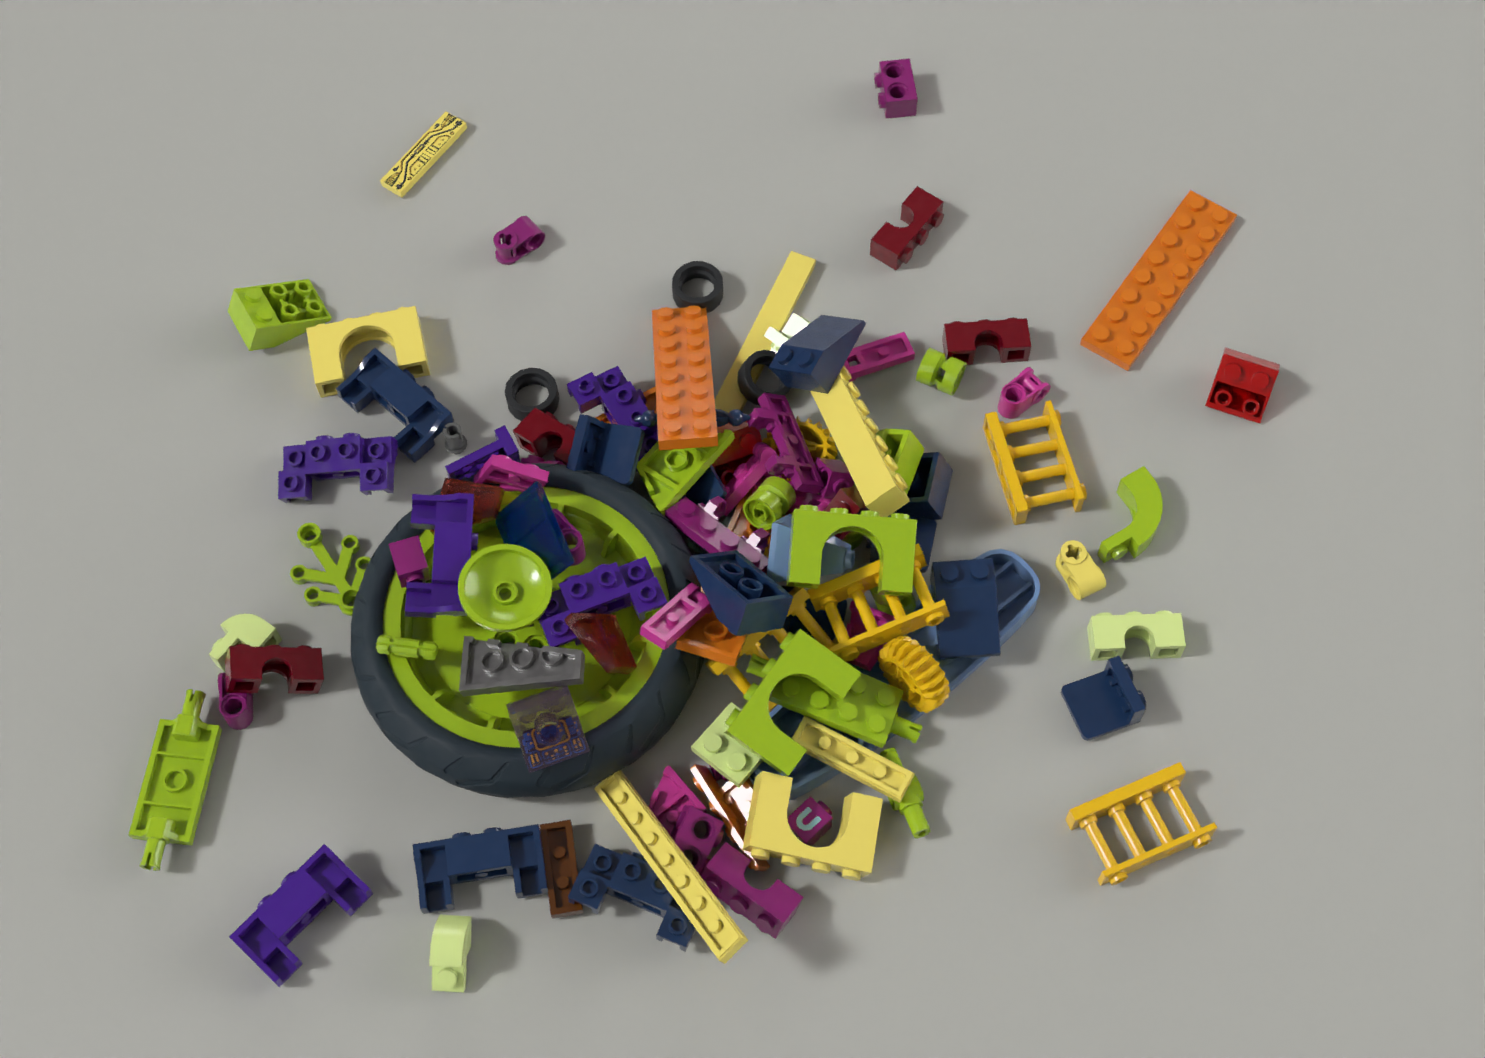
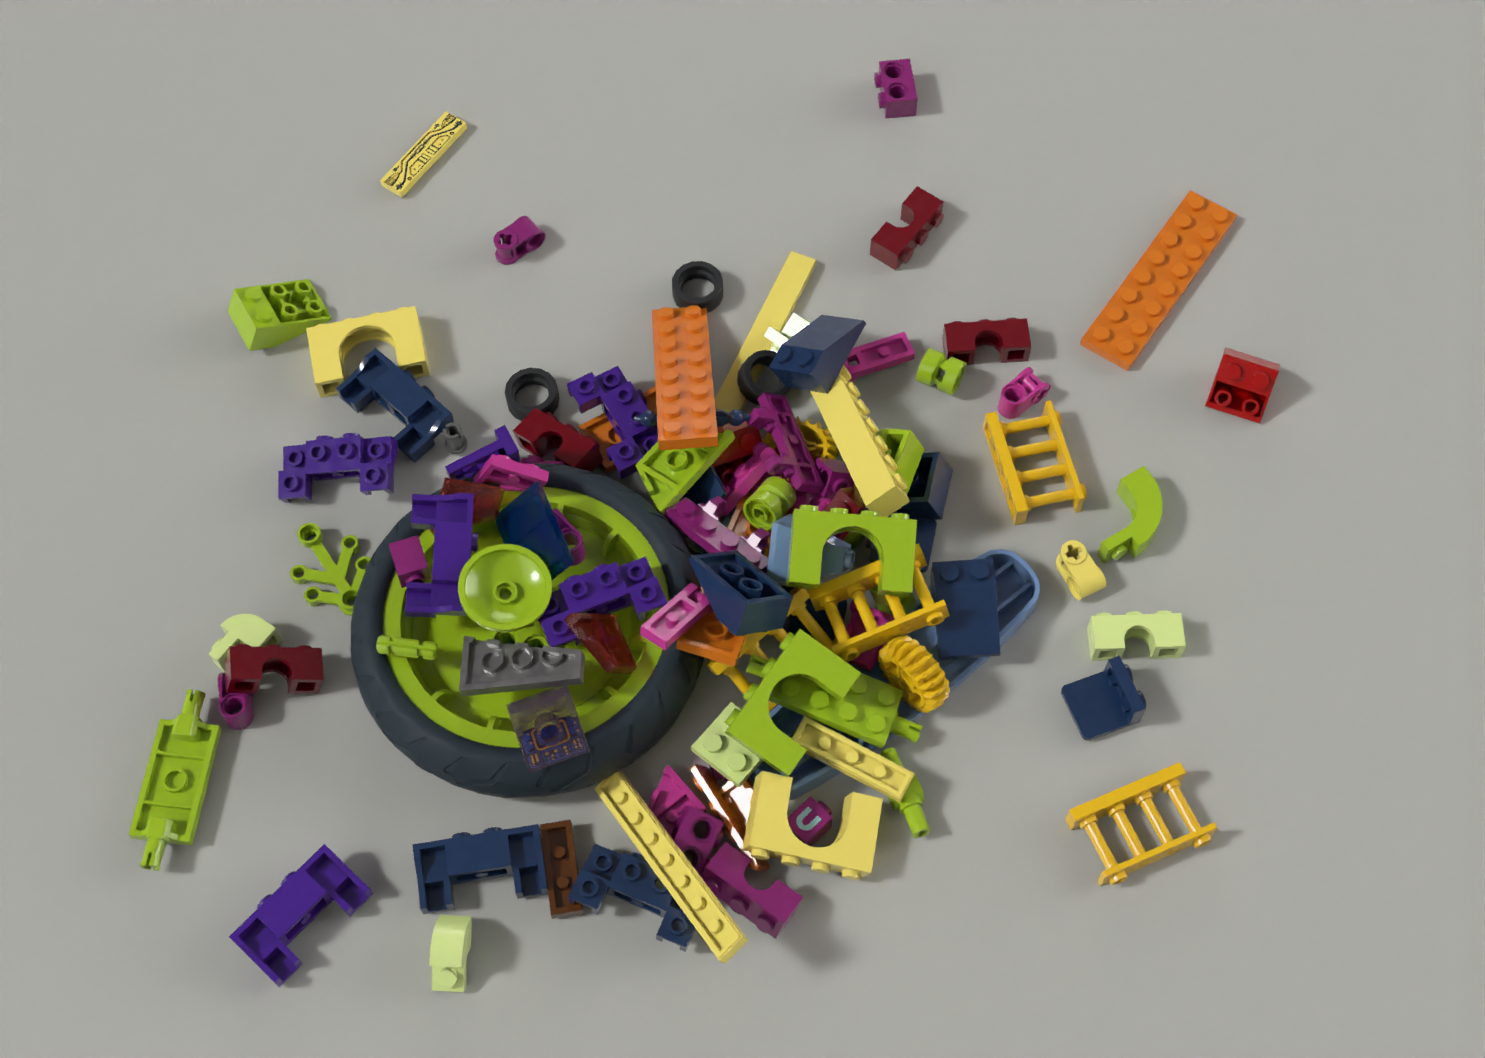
dark blue bracket [566,414,645,485] -> none

